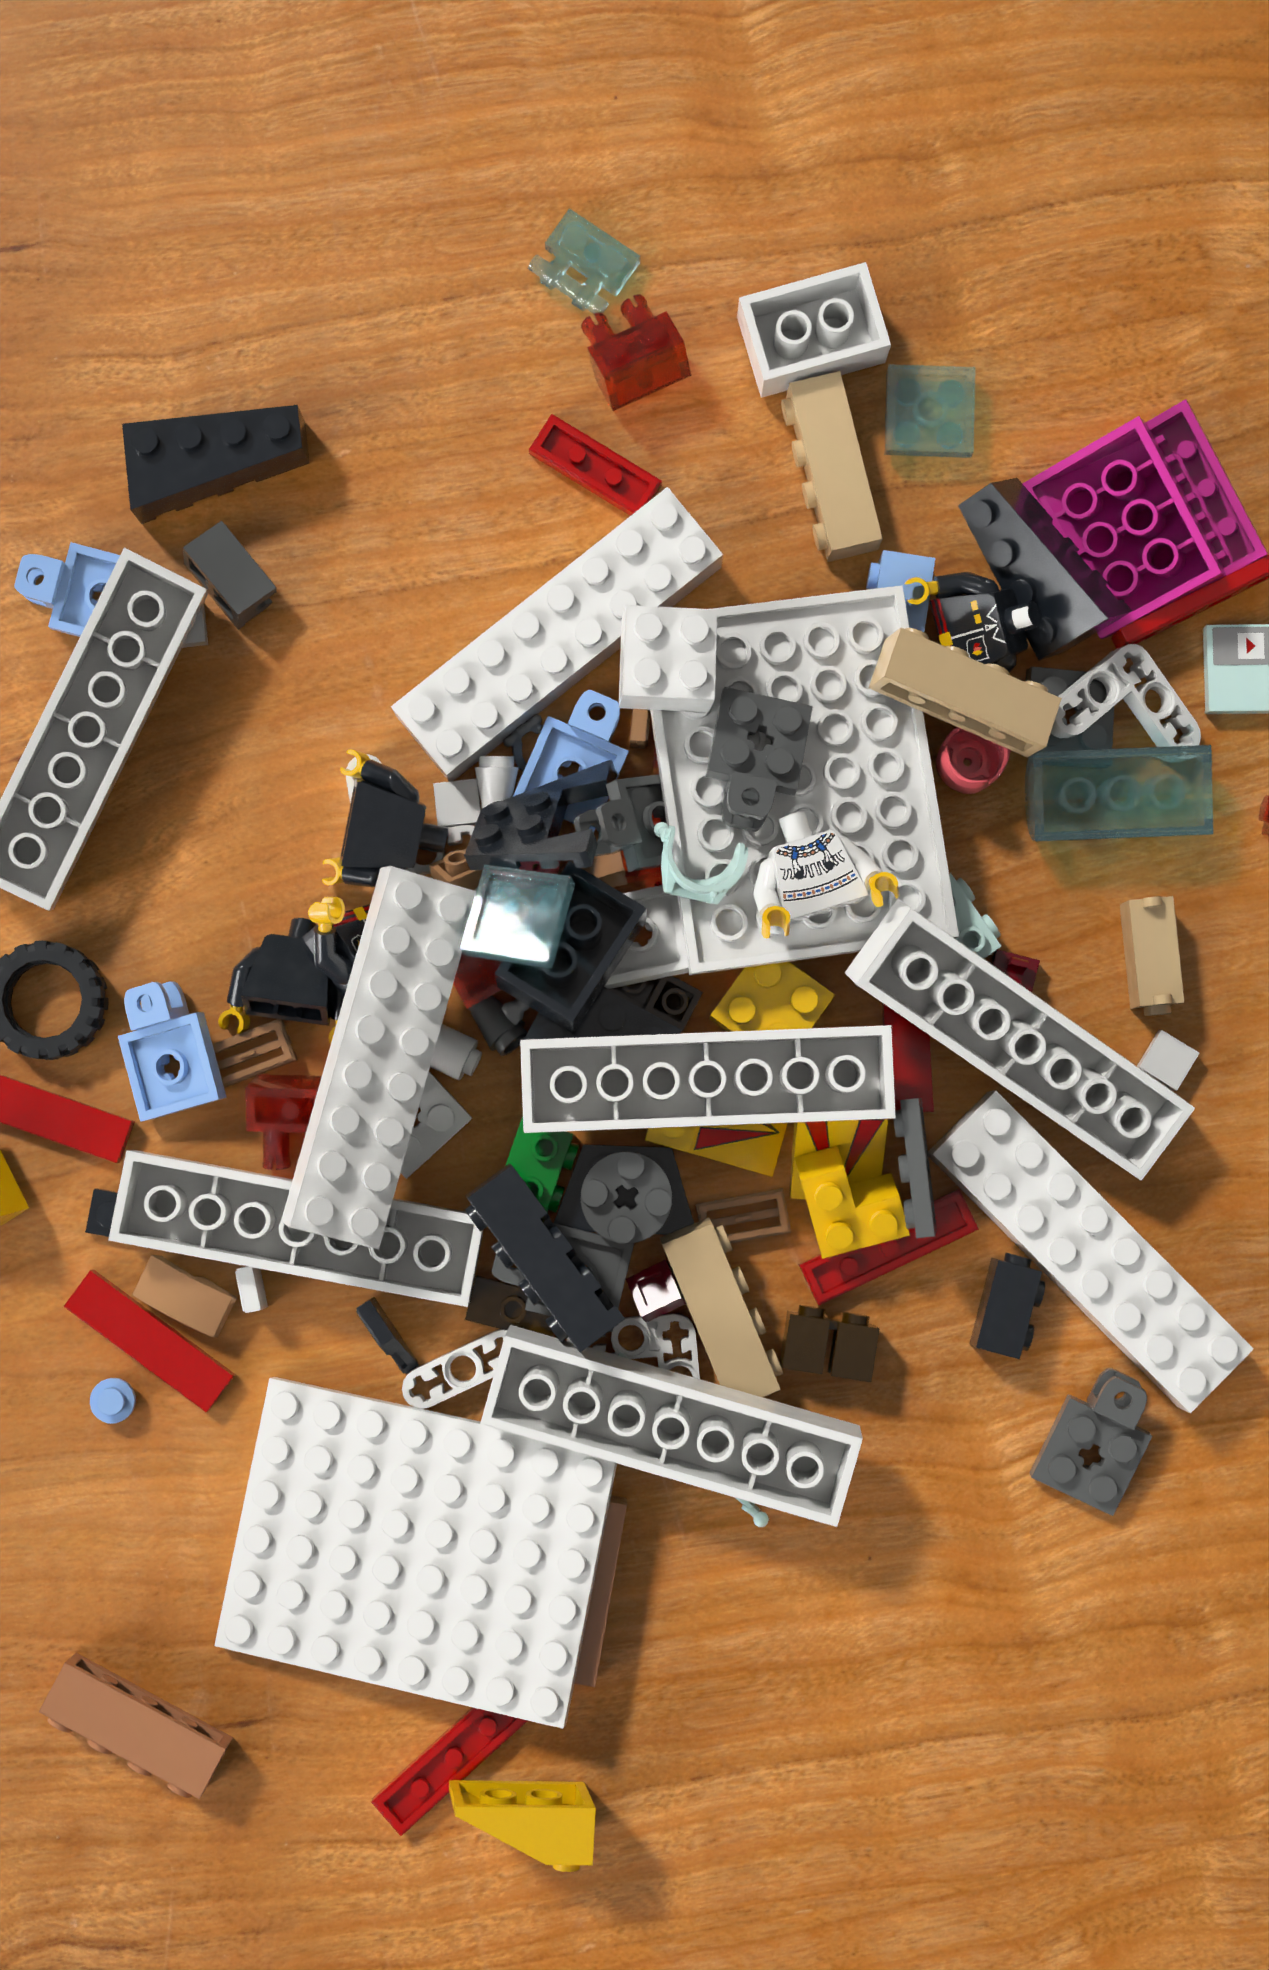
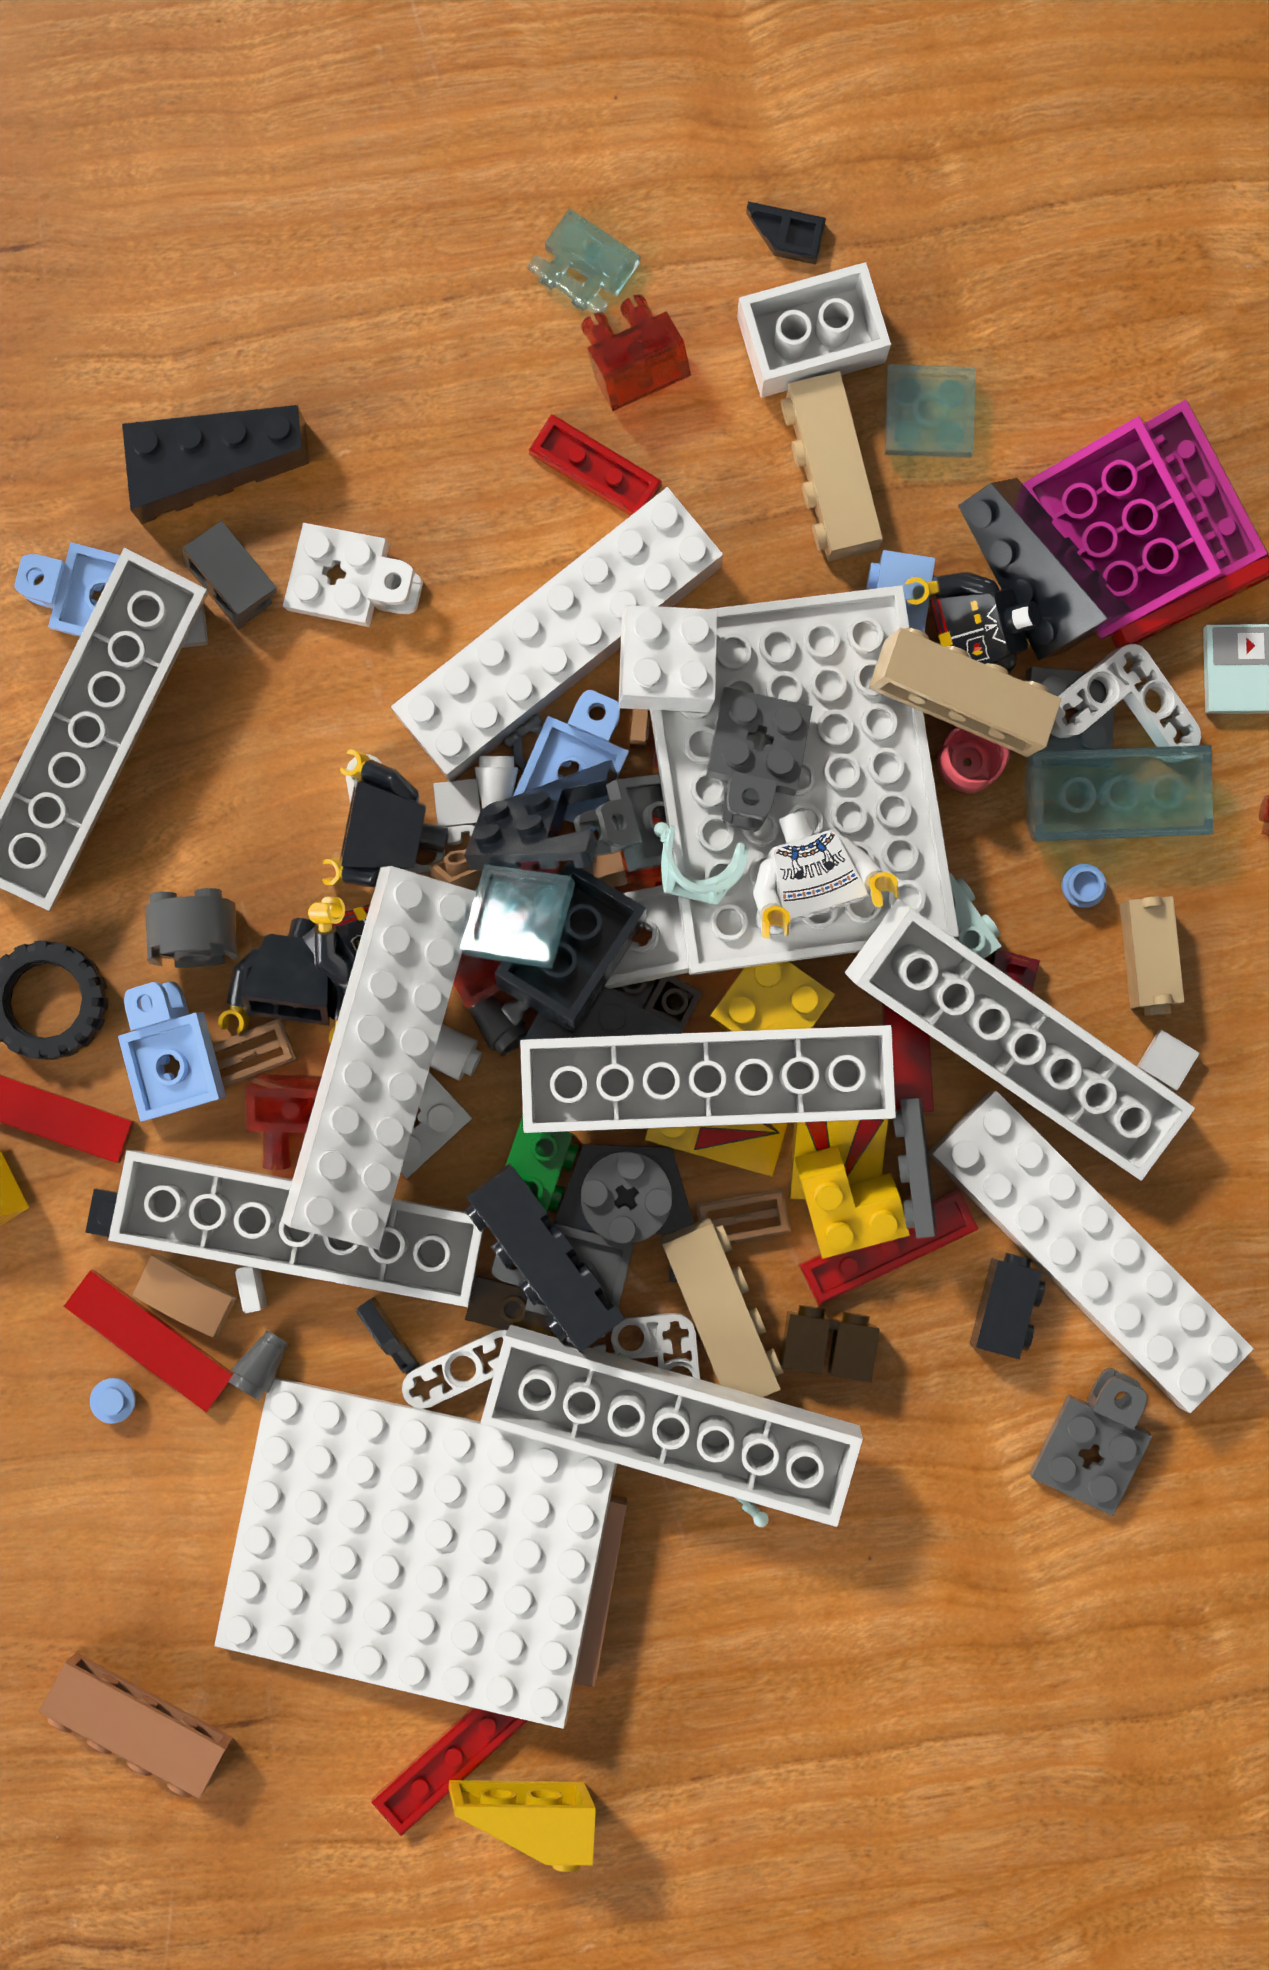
tile [626,1259,686,1323] -> none
none -> dark grey brick [145,888,238,968]
none -> dark grey cone [228,1330,289,1401]
none -> white plate [283,523,423,627]
none -> black tile [746,201,826,265]
none -> light blue plate [1061,864,1107,908]

